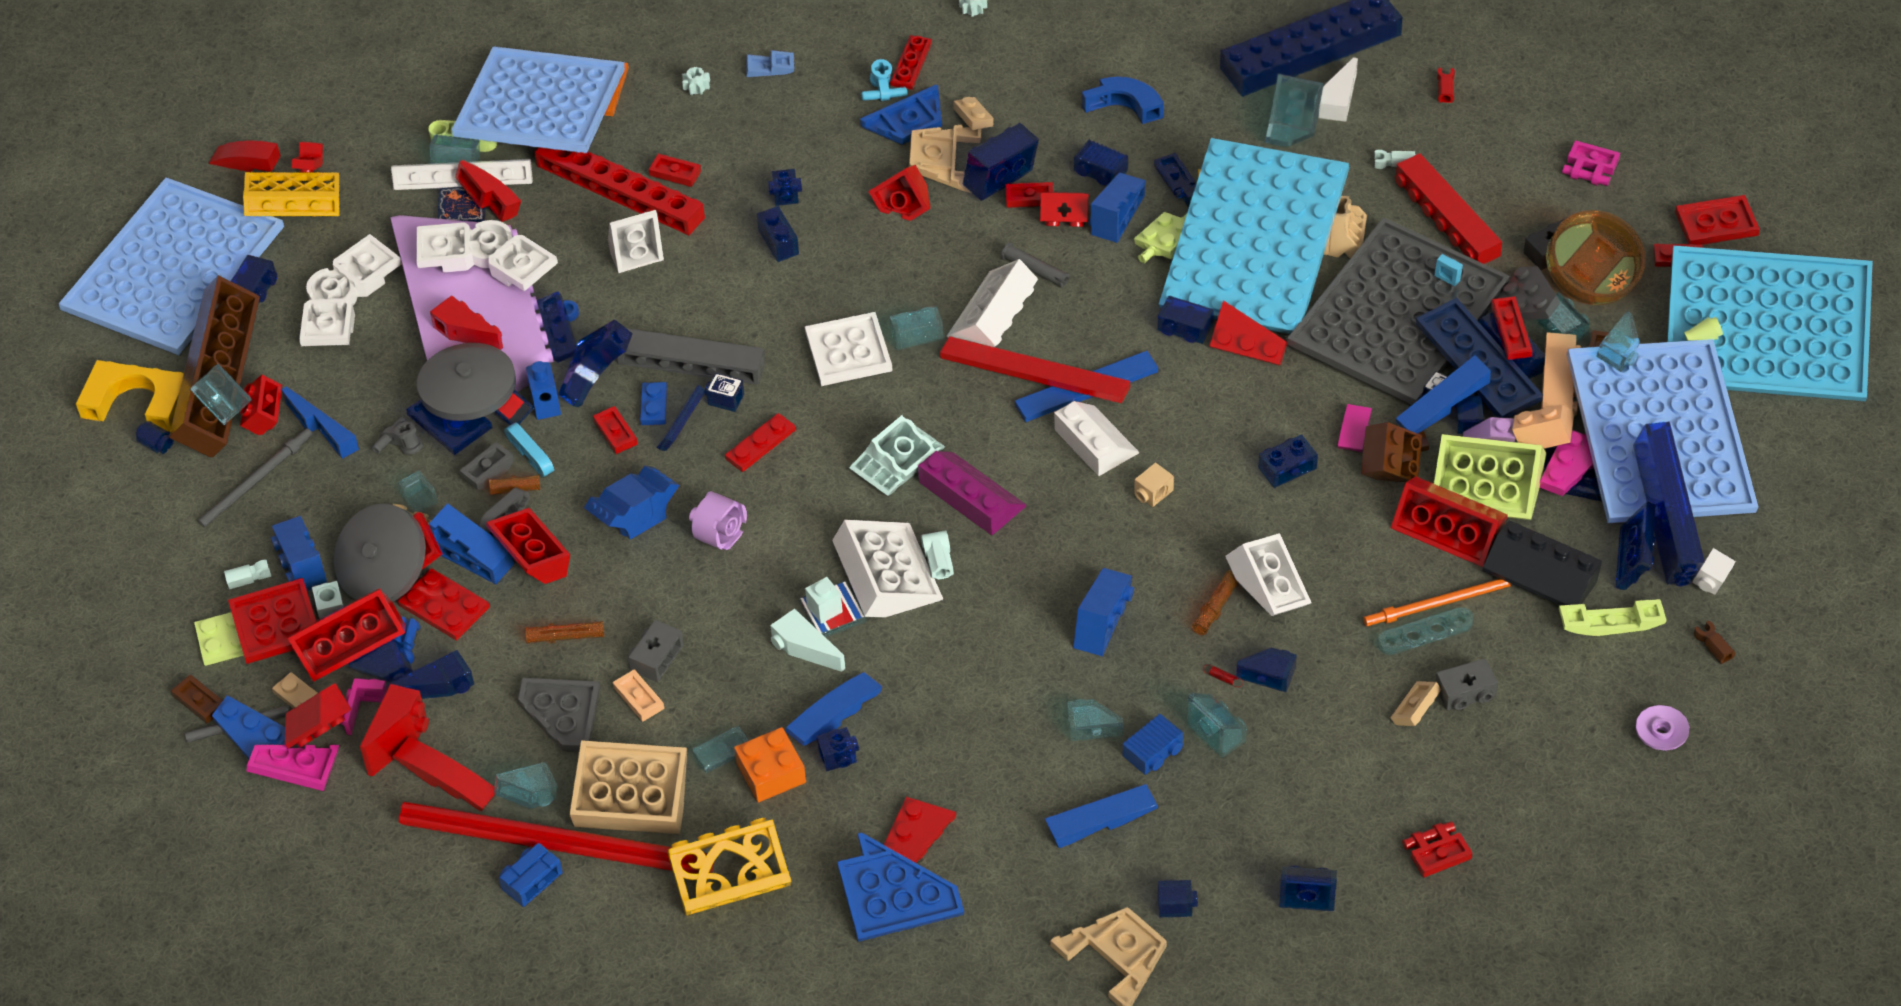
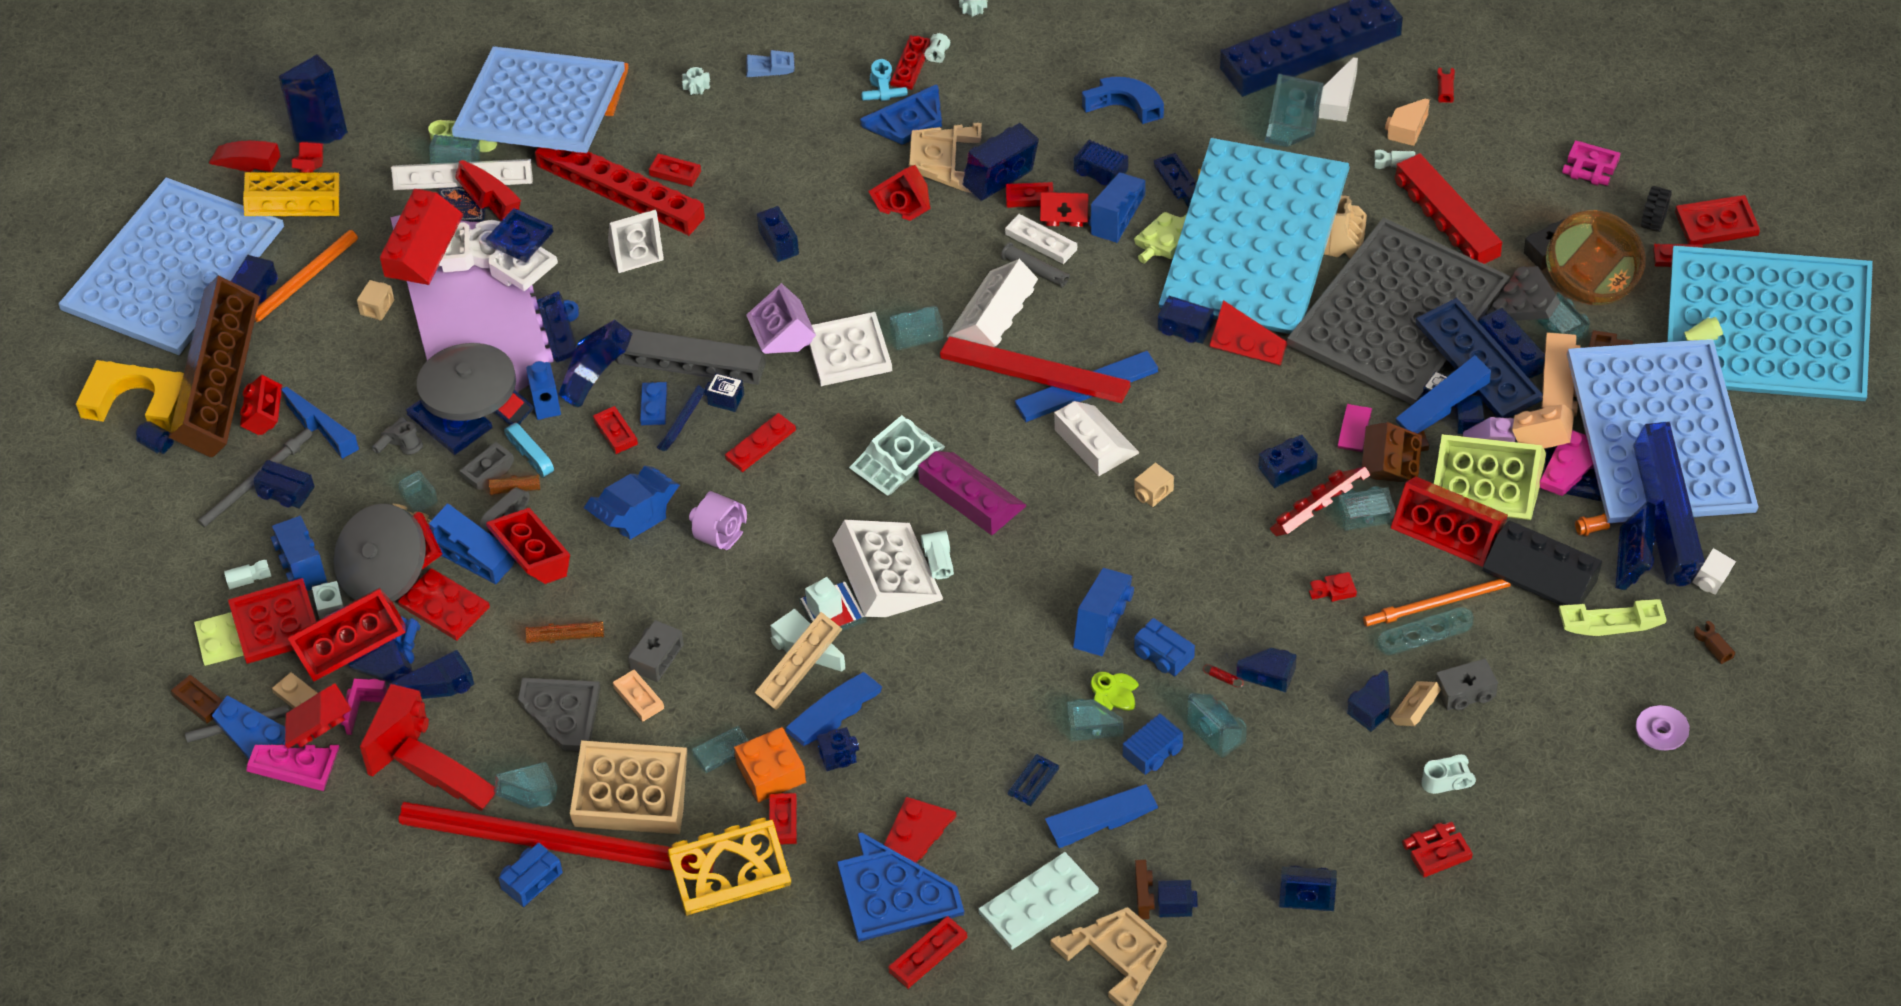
clear light blue panel [190,364,252,425] -> none
white plate [299,234,402,346] -> none
red slope [430,295,503,350] -> none
clear blue brick [768,169,802,206] -> none
tan plate [953,97,994,130] -> none
clear orange pin [1192,570,1239,635] -> none
white slope [1225,533,1311,616] -> none
medium azure plate [1435,254,1463,286] -> none
red tile [1491,296,1533,360] -> none
clear light blue slope [1596,311,1640,372] -> none
none -> clear blue brick [253,460,315,509]
none -> orange axle [255,230,358,322]
none -> clear blue slope [278,54,348,144]
none -> tan brick [357,280,394,321]
none -> red slope [380,188,463,285]
none -> clear blue plate [486,208,554,263]
none -> lavender slope [746,283,816,354]
none -> tan plate [755,612,843,710]
none -> red plate [769,793,797,844]
none -> red plate [888,916,967,989]
none -> light aqua bush [925,33,950,63]
none -> light aqua plate [979,852,1099,950]
none -> white plate [1005,214,1077,264]
none -> clear blue tile [1008,754,1059,807]
none -> lime plate [1090,672,1139,716]
none -> blue brick [1134,618,1195,677]
none -> reddish brown plate [1135,860,1155,920]
none -> red wing [1270,467,1370,536]
none -> red plate [1309,572,1357,602]
none -> clear light blue brick [1337,486,1395,531]
none -> clear blue slope [1347,670,1390,732]
none -> light nougat slope [1385,99,1430,146]
none -> light aqua piece [1421,754,1476,794]
none -> orange pin [1575,513,1610,536]
none -> black tyre [1641,186,1672,232]

